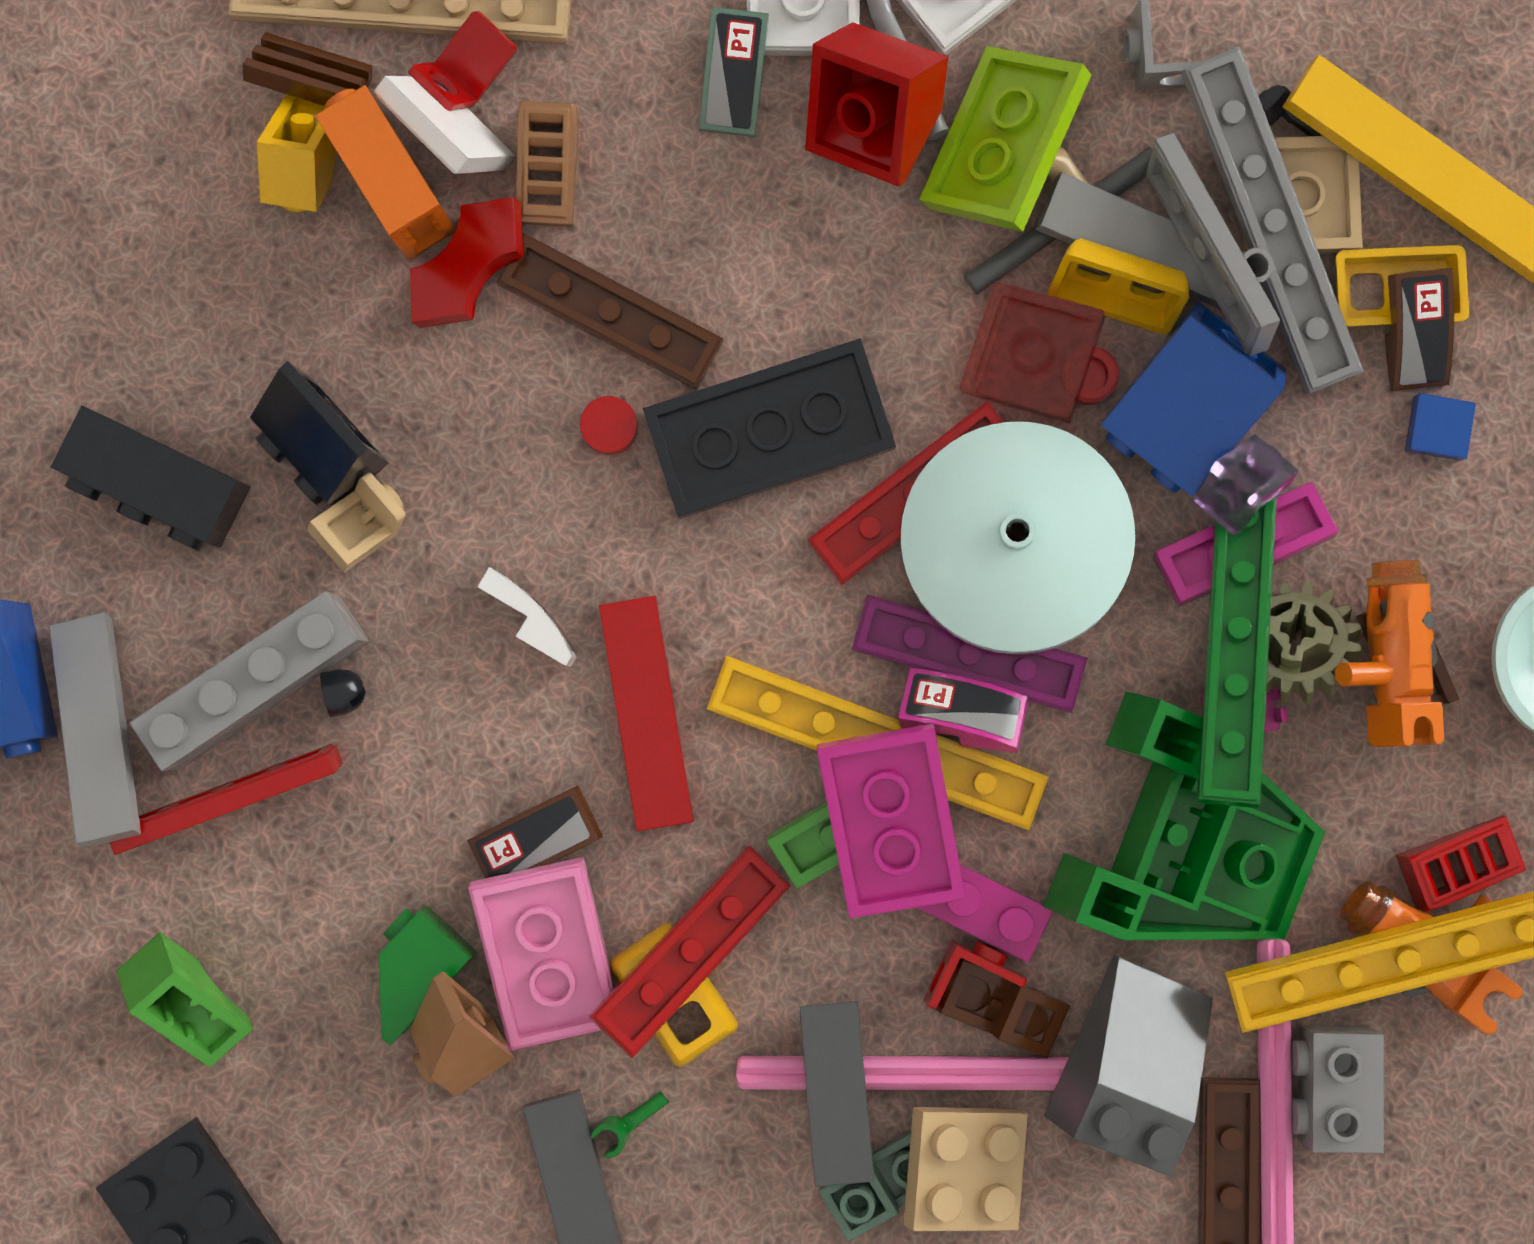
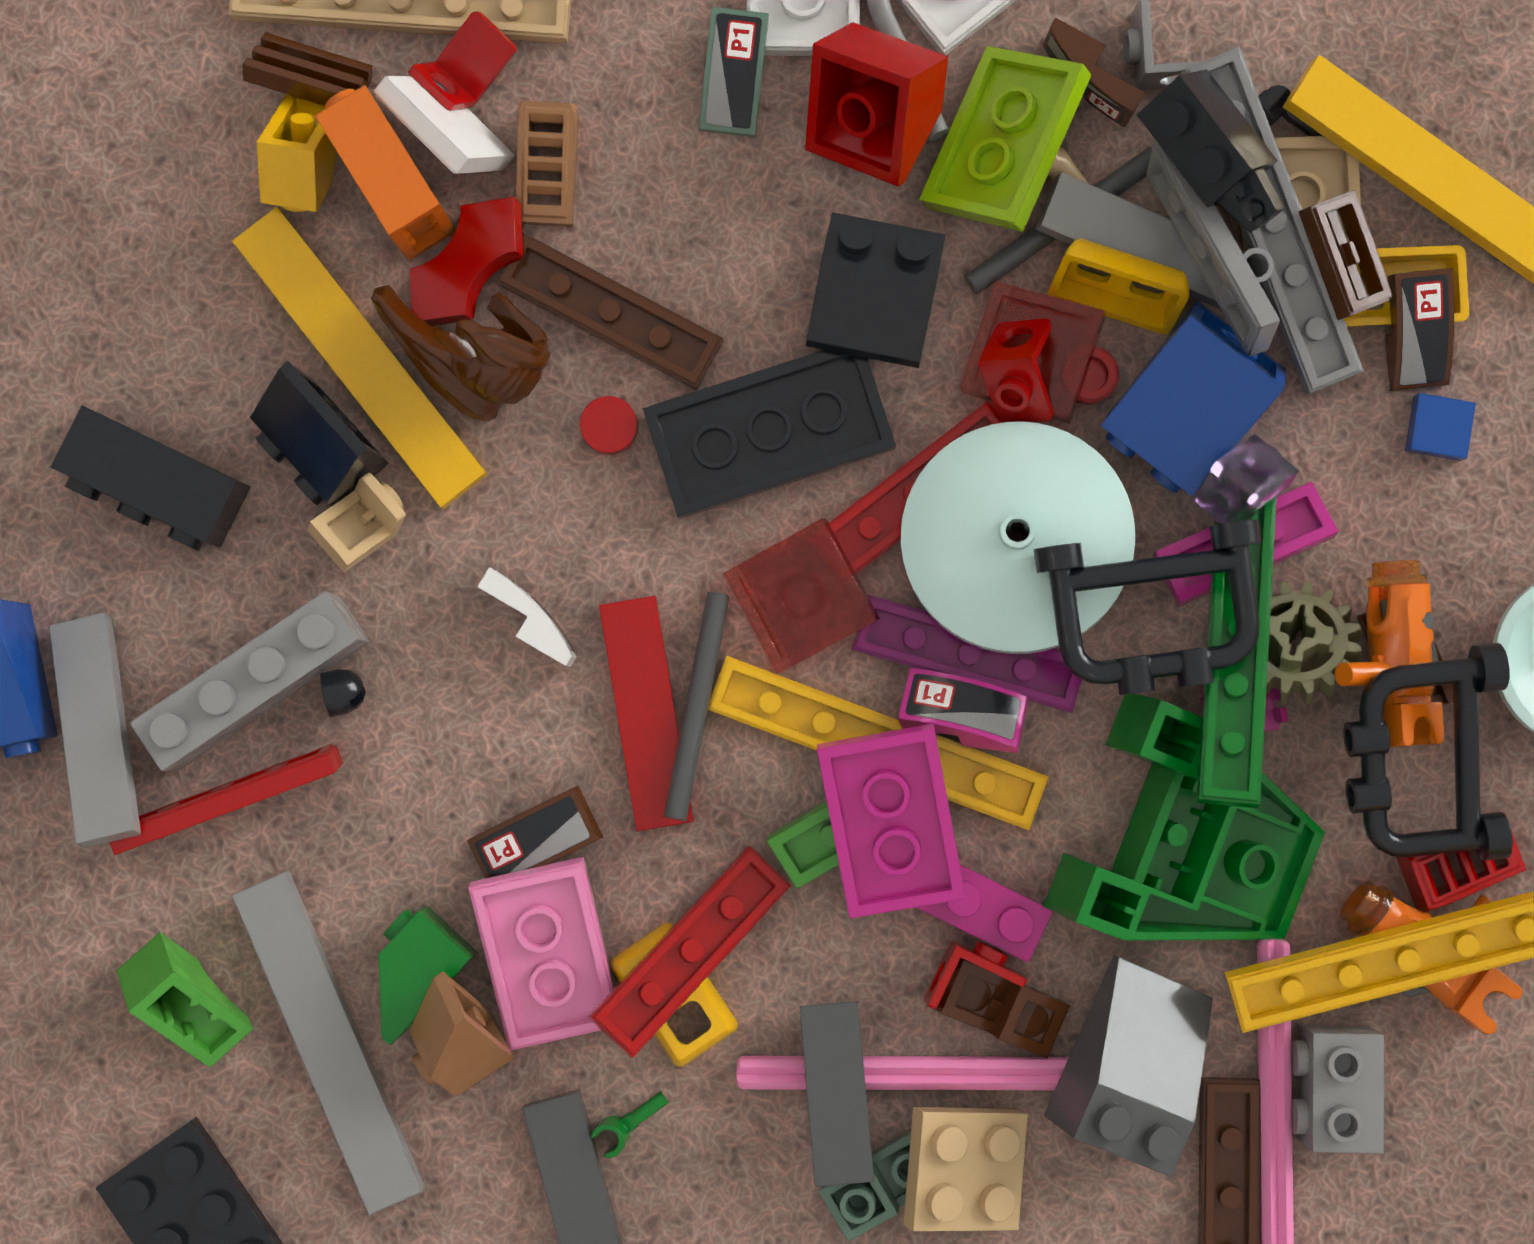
none -> yellow tile [232,206,488,509]
none -> light grey tile [232,871,425,1215]
none -> reddish brown hair [370,285,551,421]
none -> dark grey bar [663,592,730,821]
none -> clear red tile [723,518,880,674]
none -> black slope [806,212,946,368]
none -> red bracket [978,318,1054,423]
none -> black bar [1033,519,1261,695]
none -> reddish brown slope [1043,18,1145,128]
none -> black hinge [1137,69,1285,233]
none -> reddish brown tile [1298,190,1394,320]
none -> black bar [1343,643,1513,861]

